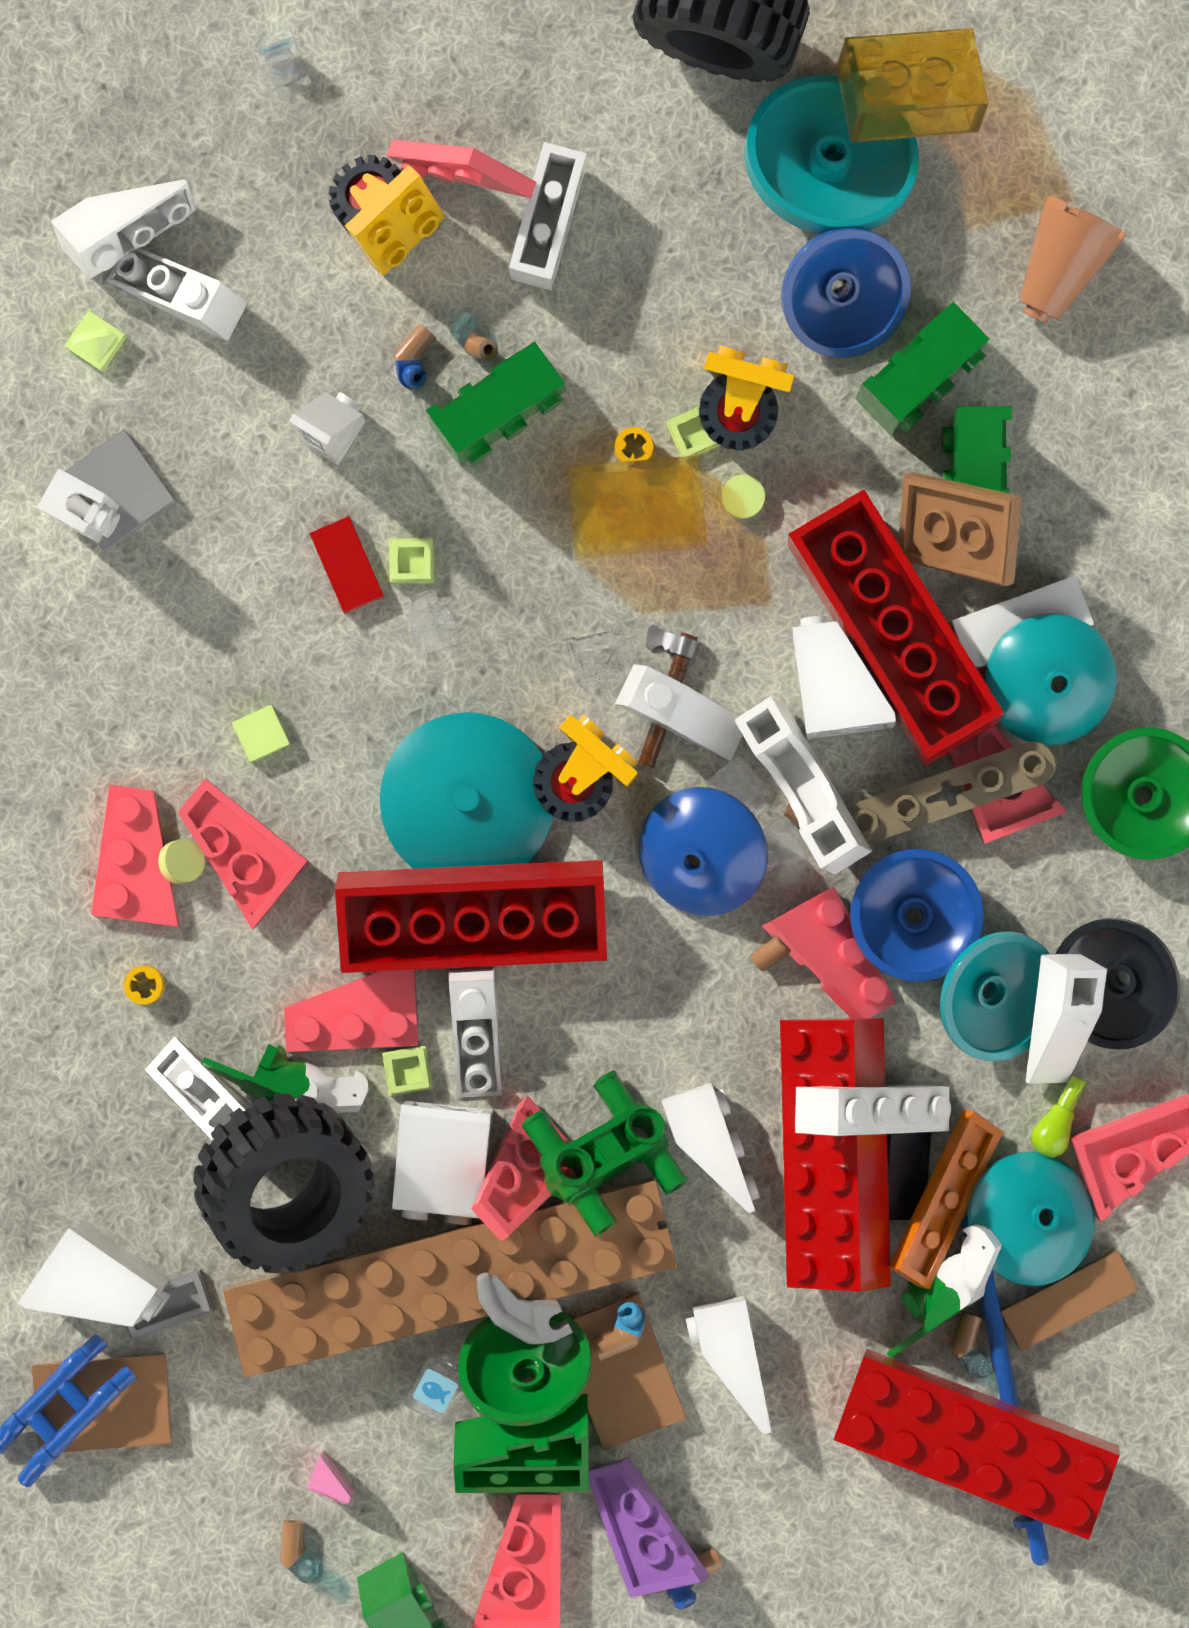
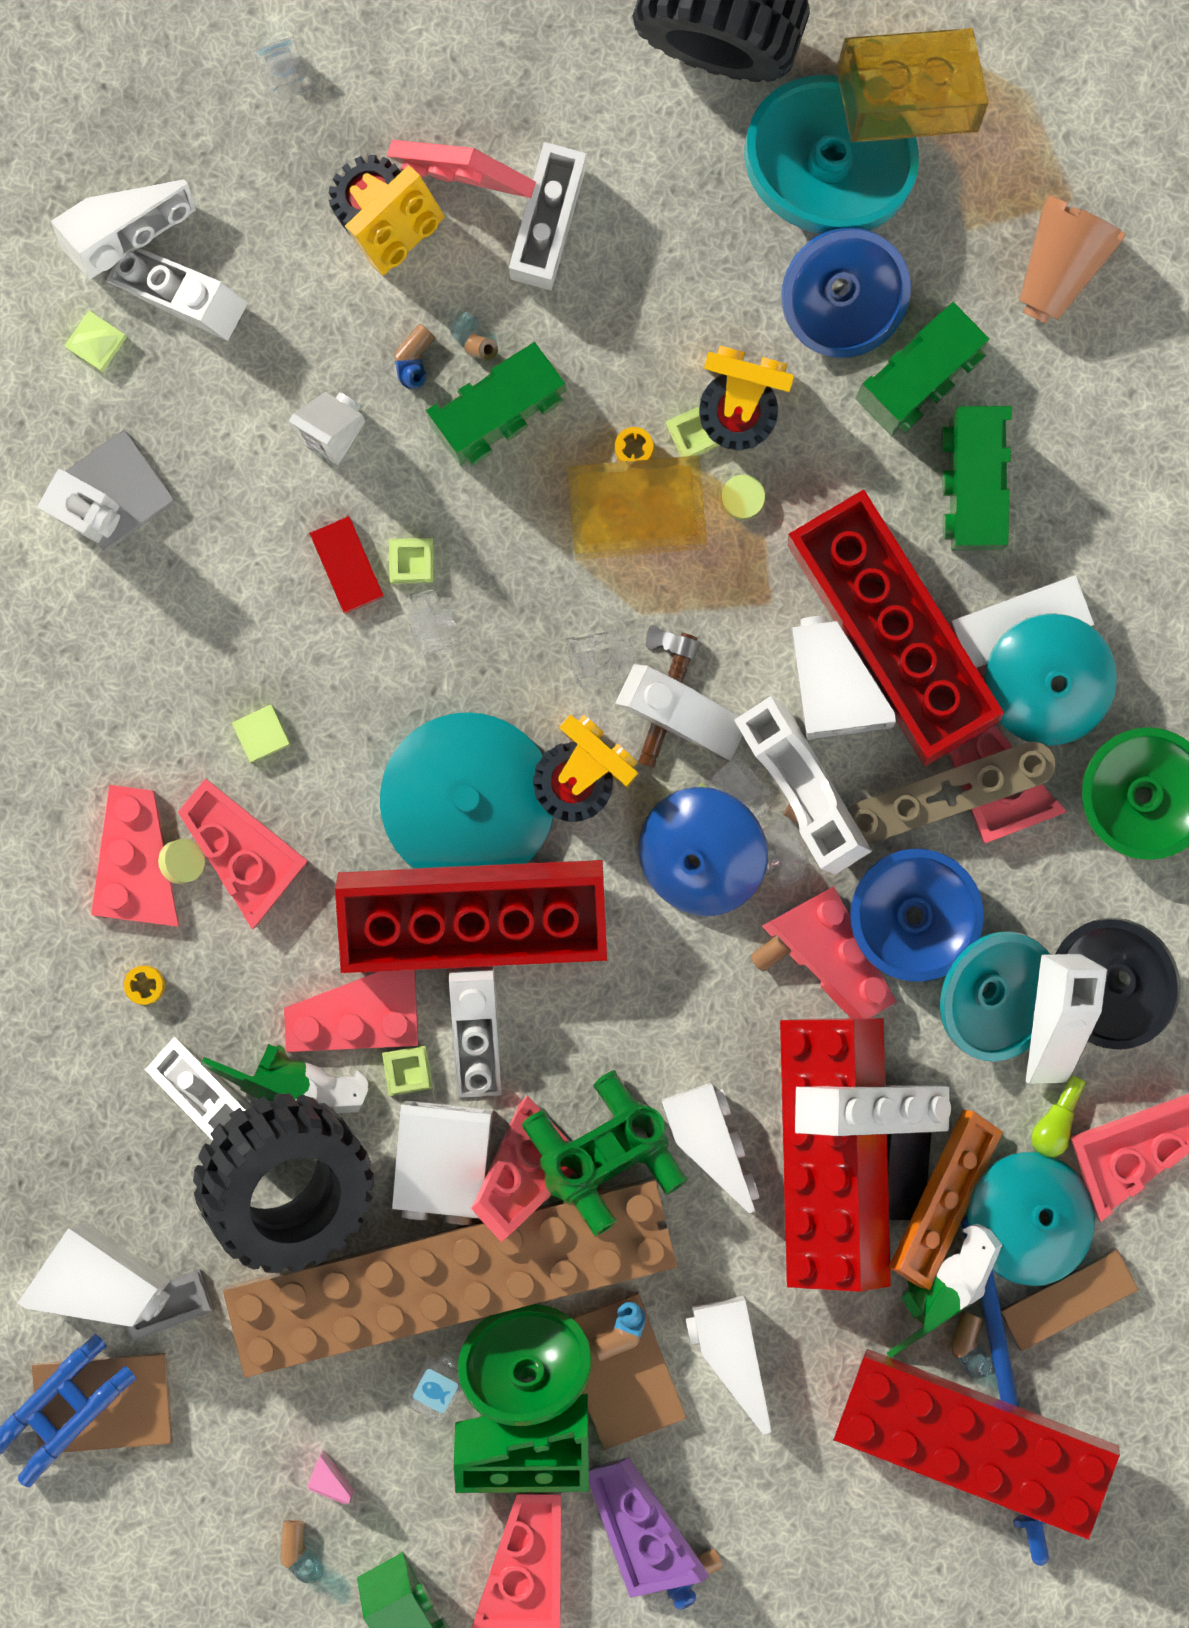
light grey piece [476,1273,573,1344] -> none
medium nougat tile [898,472,1022,586] -> none

